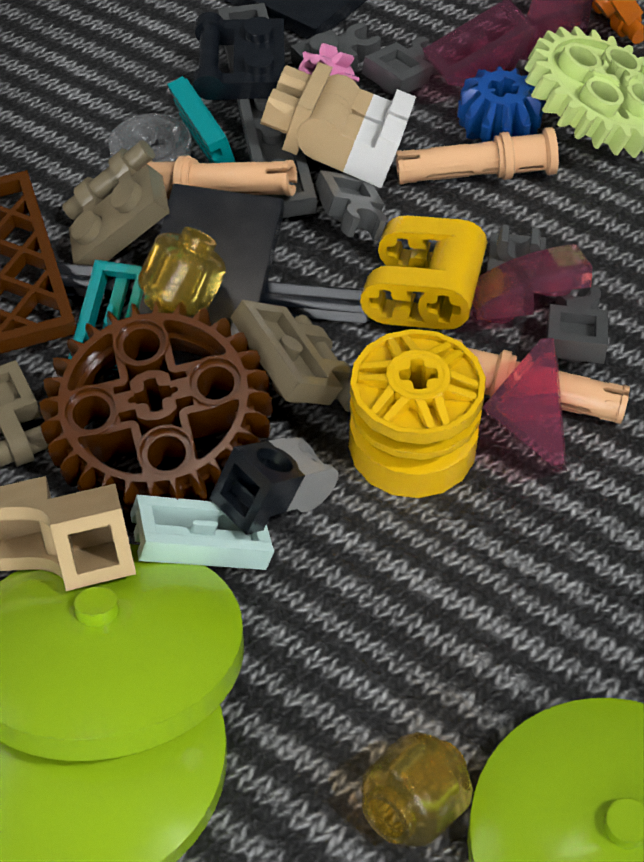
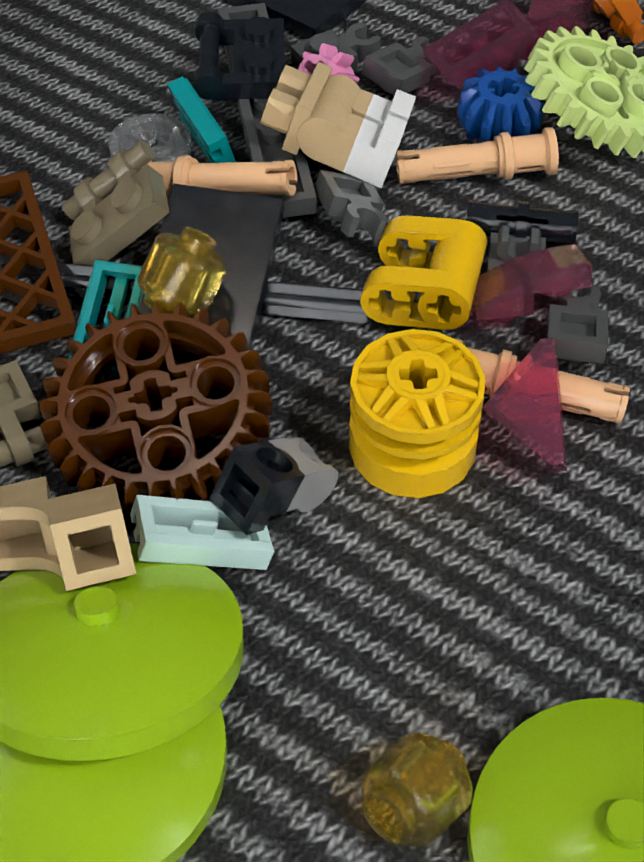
dark tan plate [230,300,352,412] -> none
none -> black pin [466,200,579,246]

